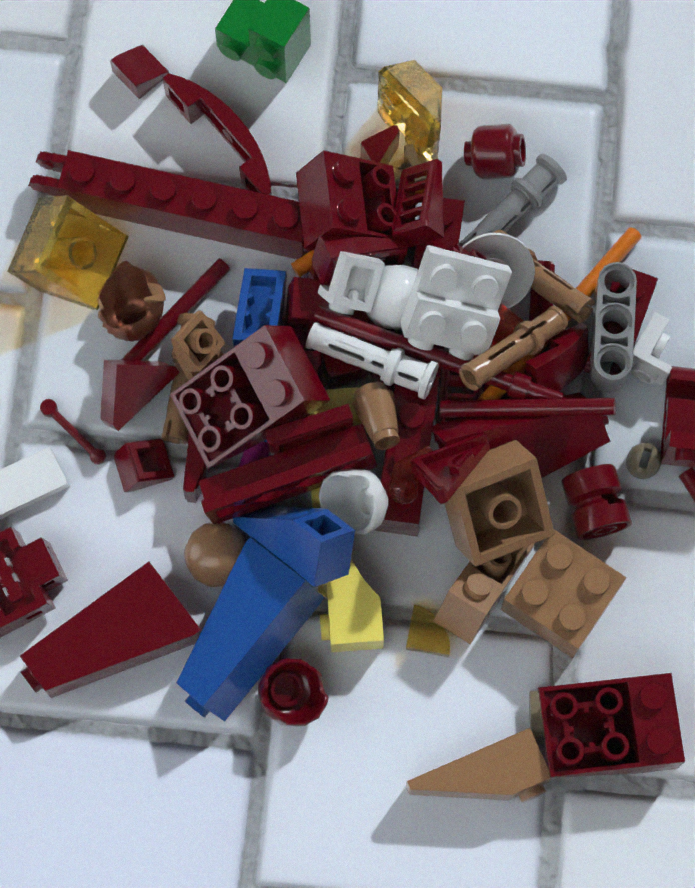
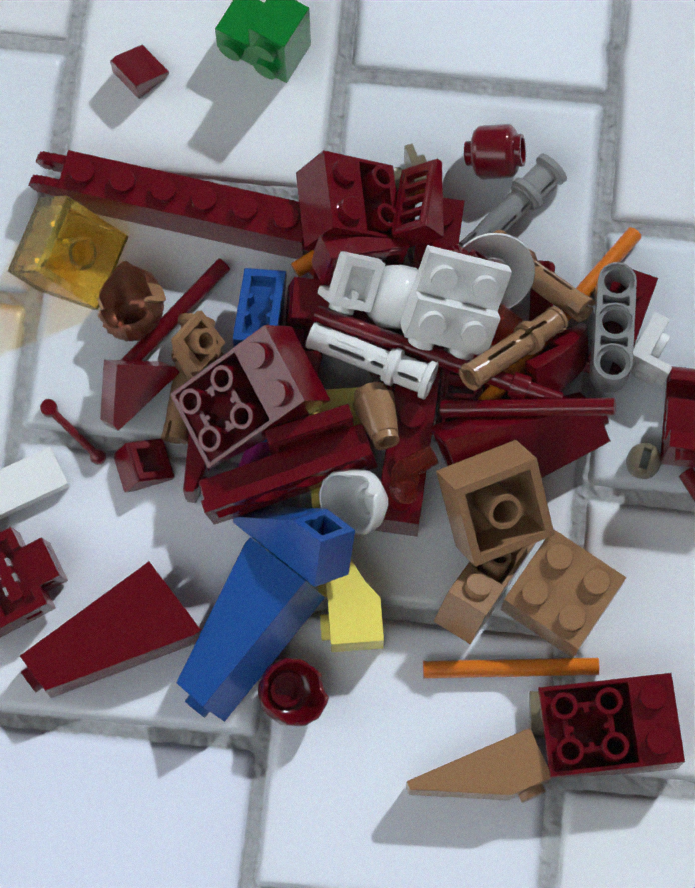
dark red slope [162,73,272,195] -> none
medium nougat hair [184,522,247,587] -> none
dark red slope [321,353,369,388] -> none
dark red slope [360,125,400,164] -> none
clear yellow slope [377,60,442,161] -> none
clear yellow tile [406,605,450,658] -> none
dark red tile [410,433,490,504] -> none
dark red wheel [561,464,632,540] -> none
none -> orange bar [423,658,600,679]

